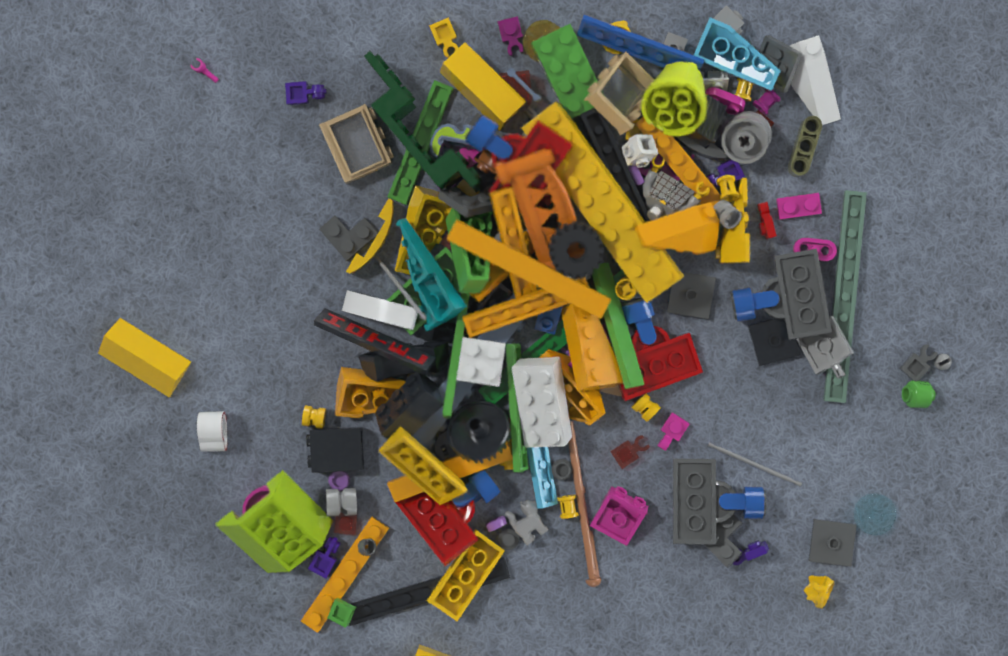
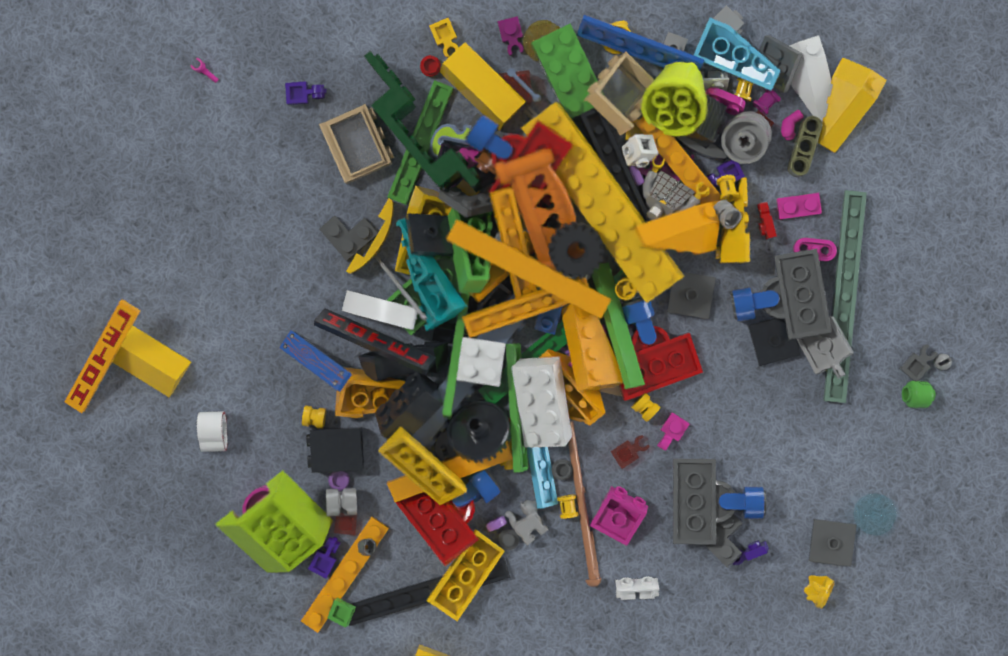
light grey piece [708,442,802,487] -> none
none -> light orange tile [64,299,141,413]
none -> blue tile [279,330,352,392]
none -> black plate [406,213,453,257]
none -> red plate [420,55,441,77]
none -> white hinge [615,577,659,600]
none -> dark pink arm [781,110,804,141]
none -> yellow wedge [818,58,887,153]

